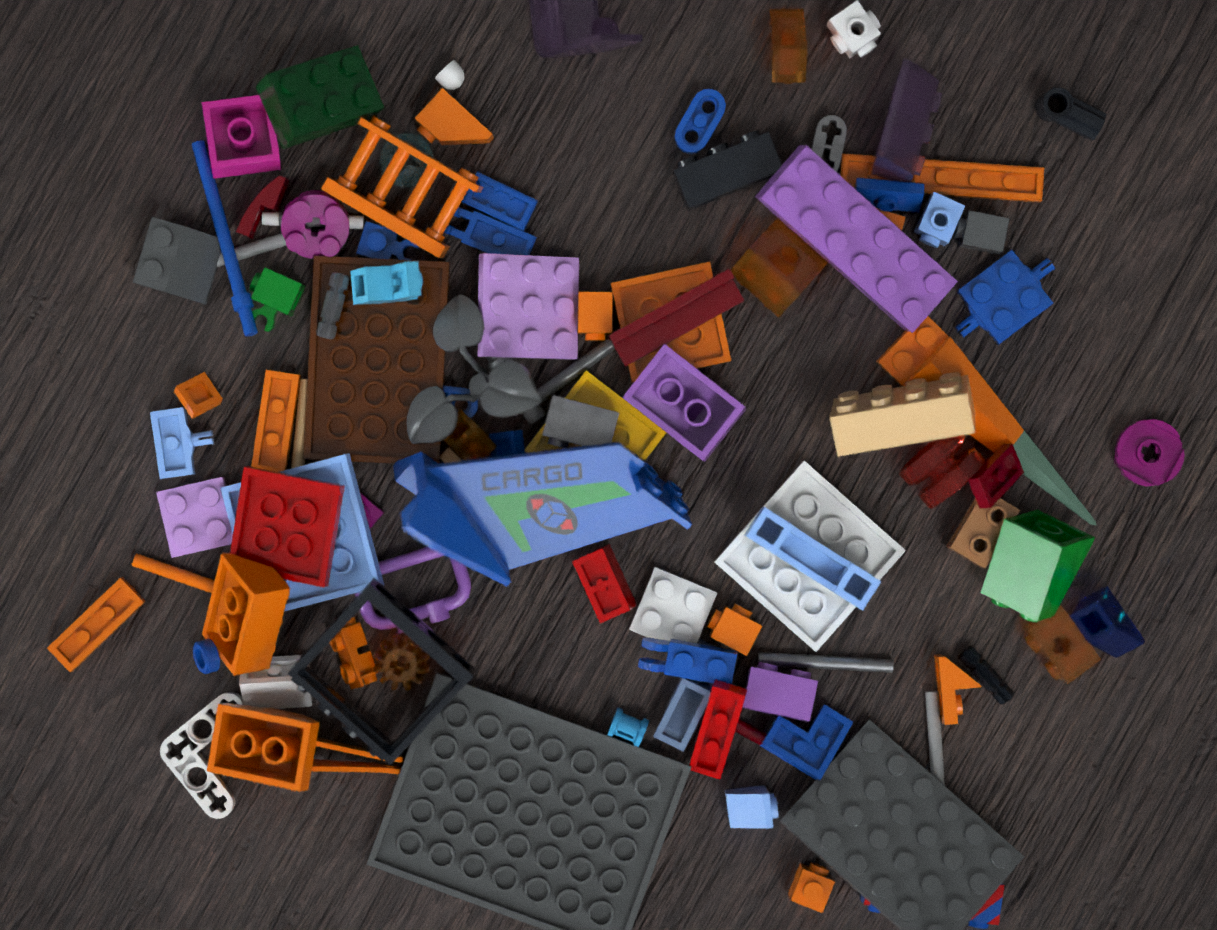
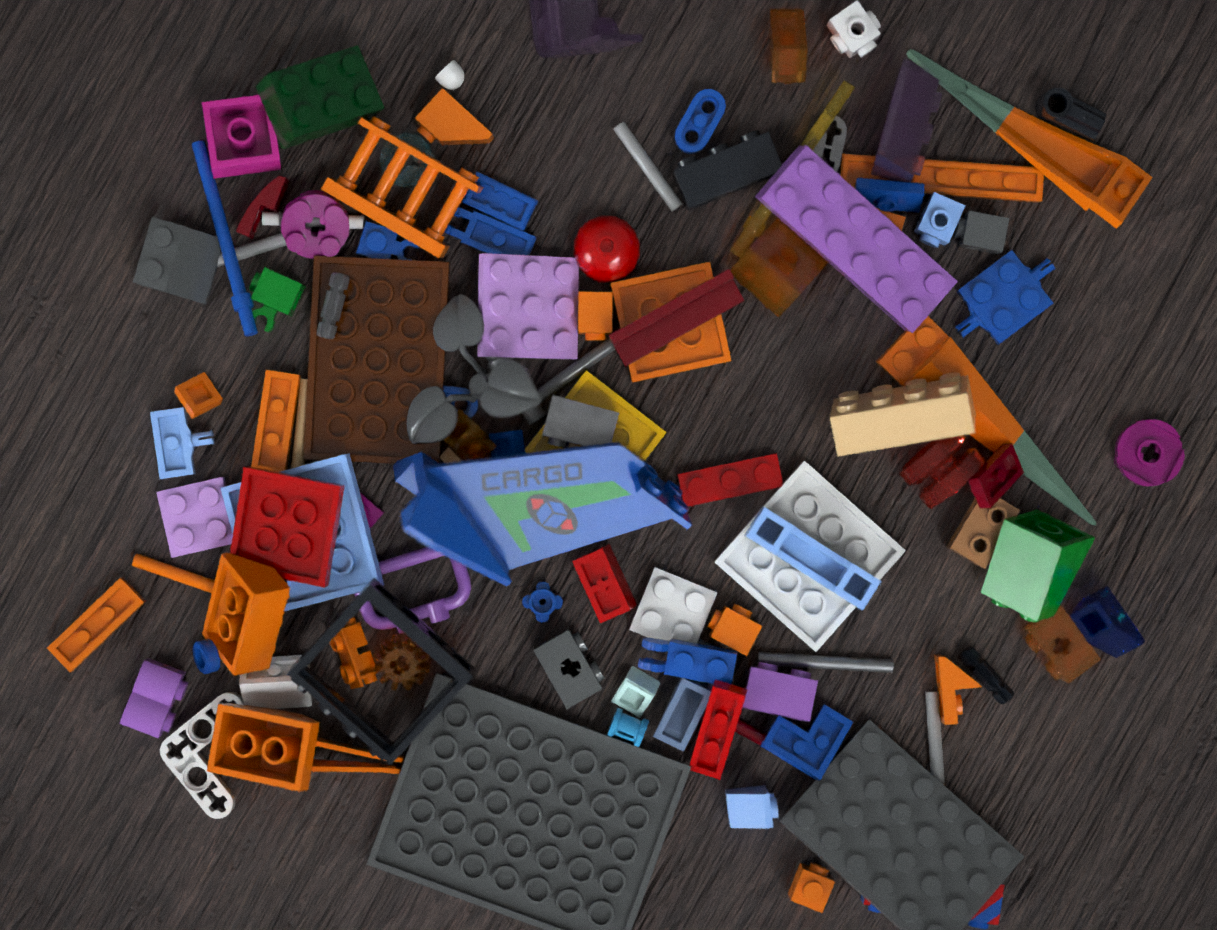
medium azure brick [350,261,423,305] -> none
medium lavender slope [622,344,747,462] -> none
none -> medium lavender brick [120,658,188,738]
none -> blue plate [522,582,563,622]
none -> dark grey brick [533,628,605,709]
none -> red cylinder [573,215,640,283]
none -> light aqua slope [611,666,660,718]
none -> light grey bar [613,122,682,212]
none -> red plate [677,453,783,507]
none -> clear yellow bar [730,81,855,258]
none -> orange plate [907,49,1153,229]

